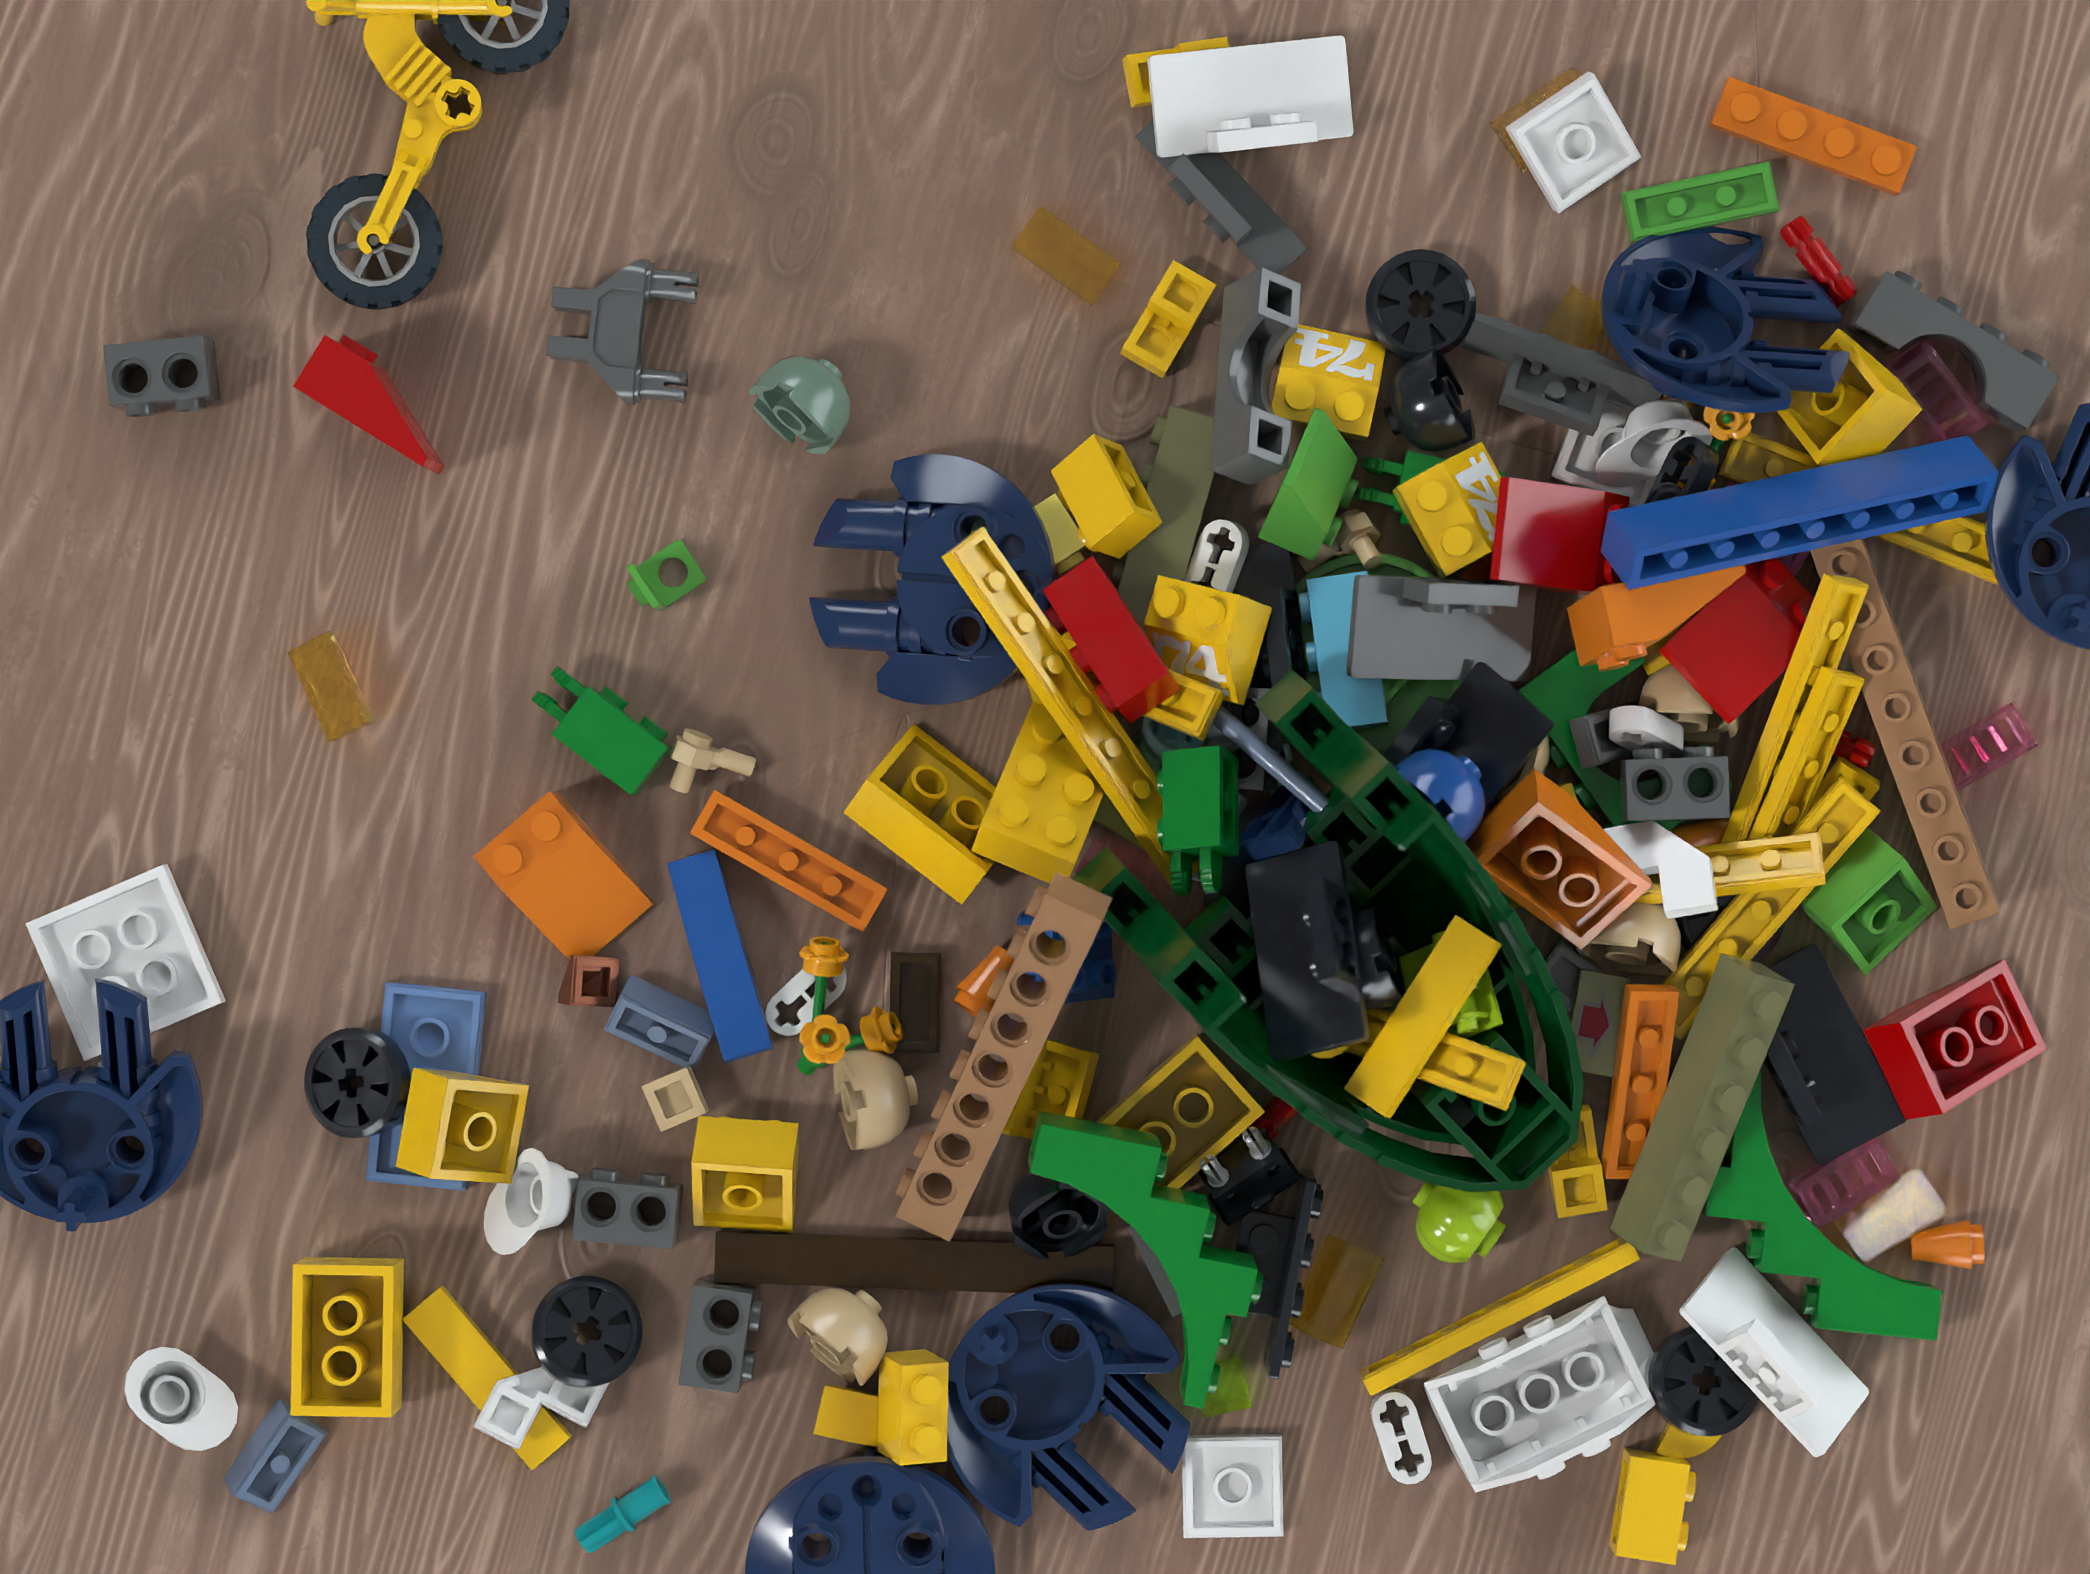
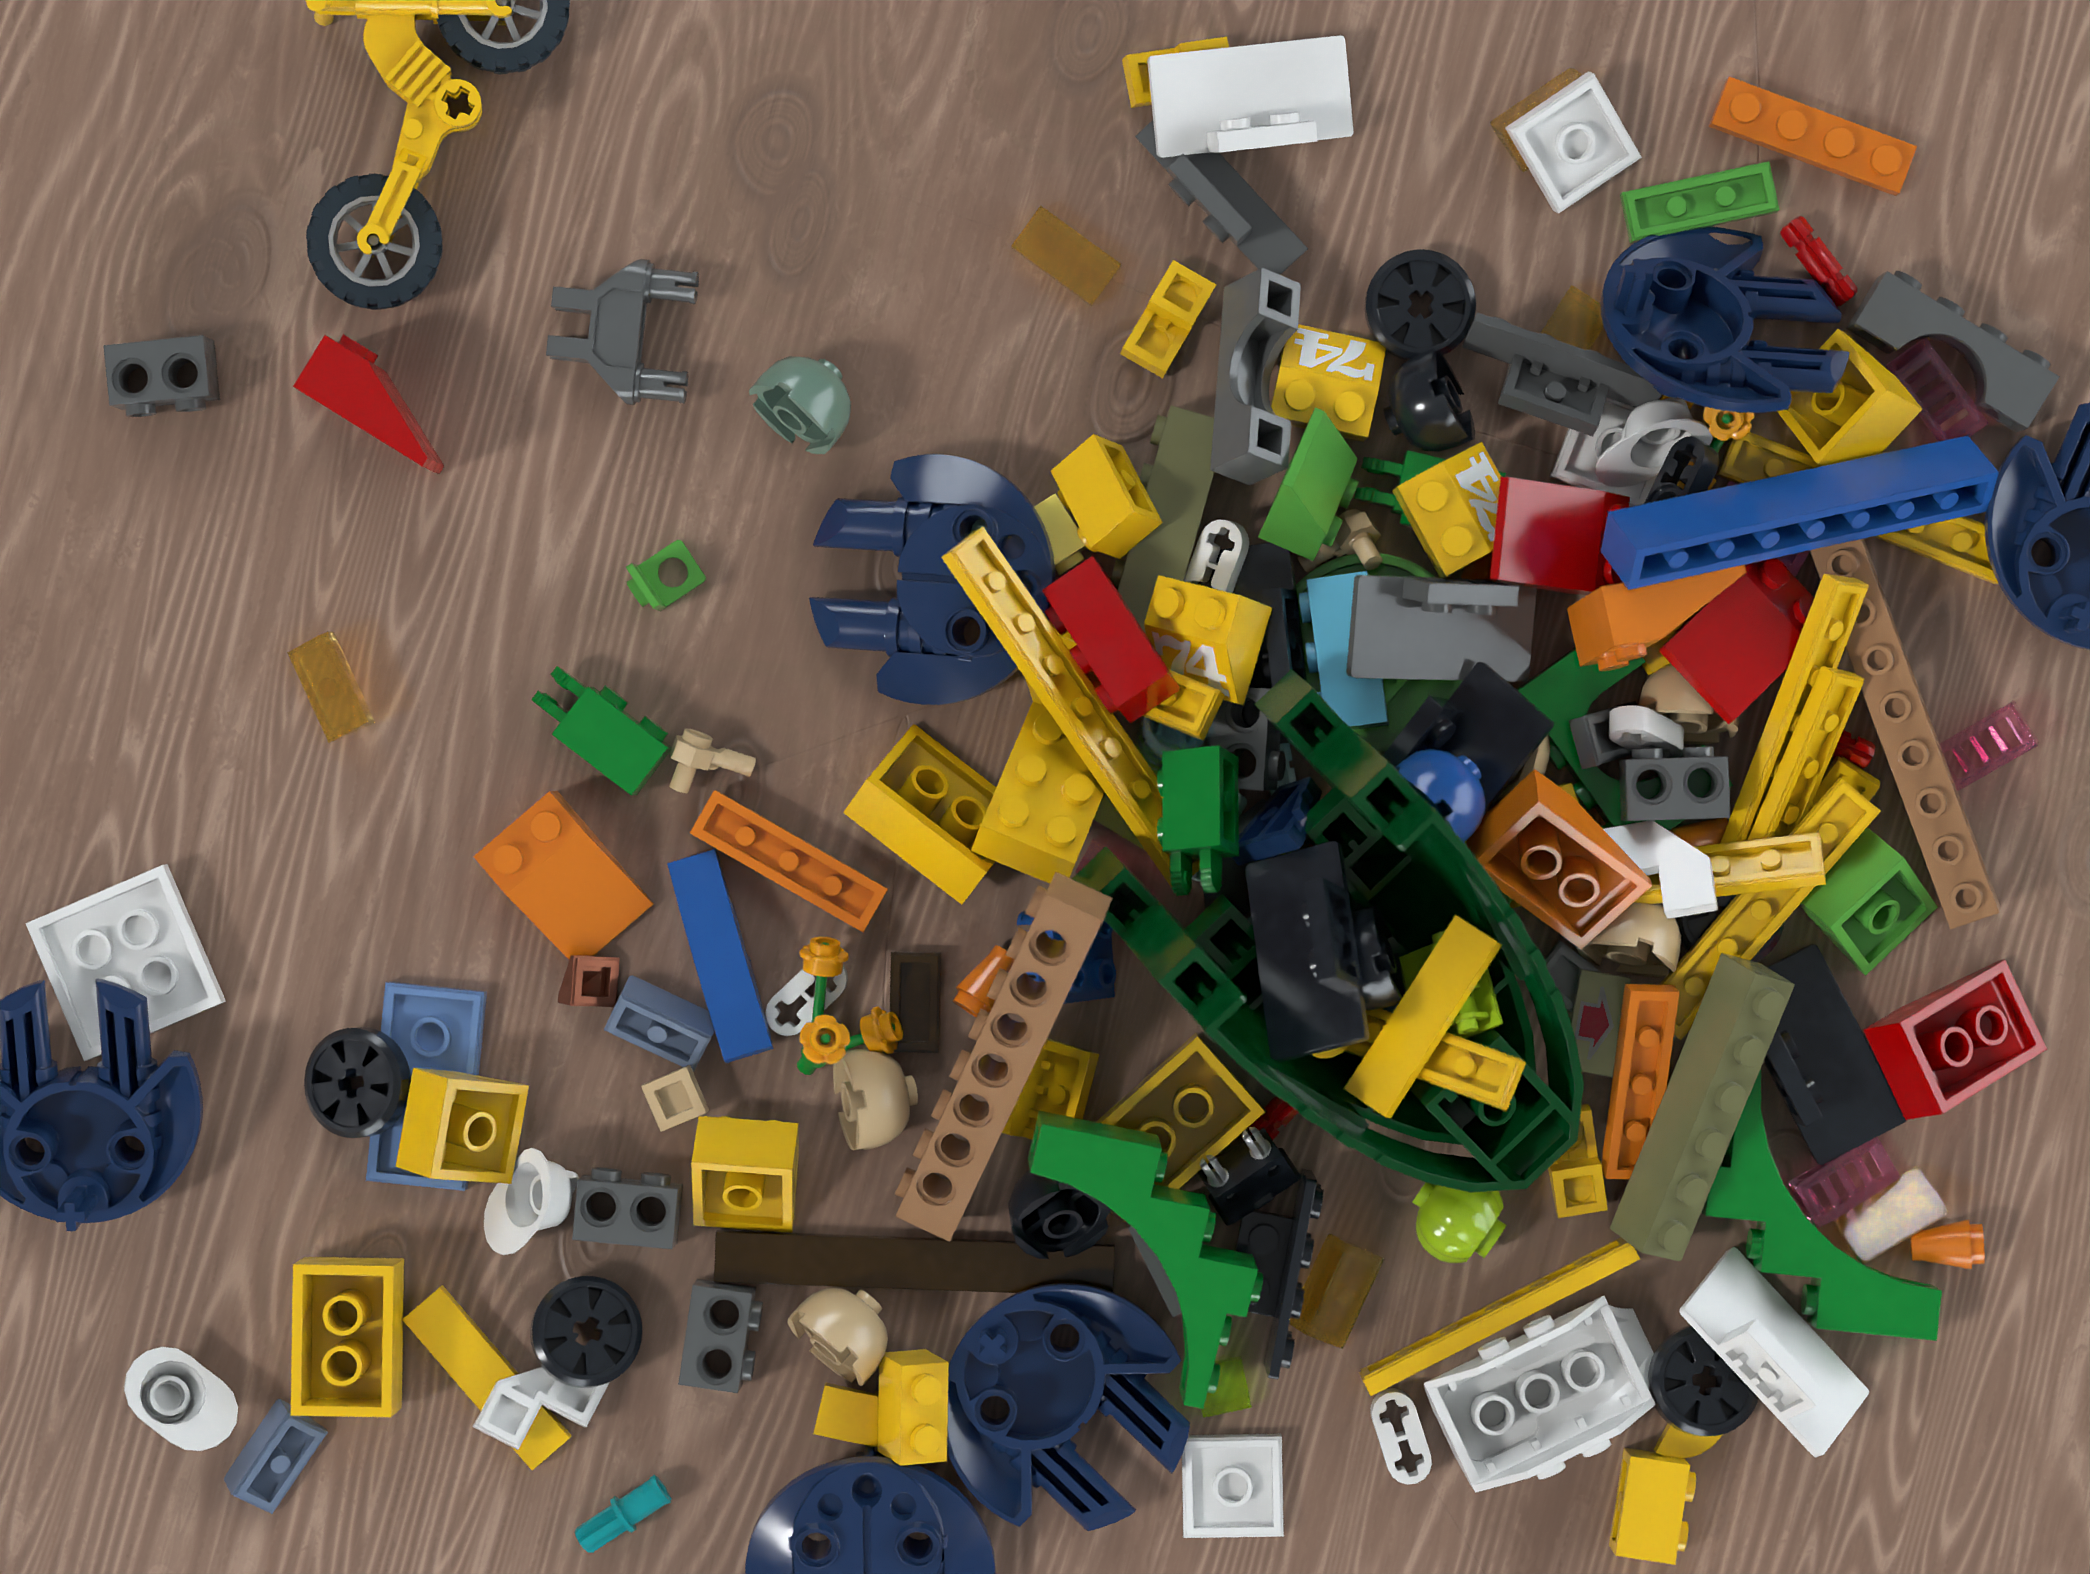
sand blue bar [1212,705,1329,812] -> none

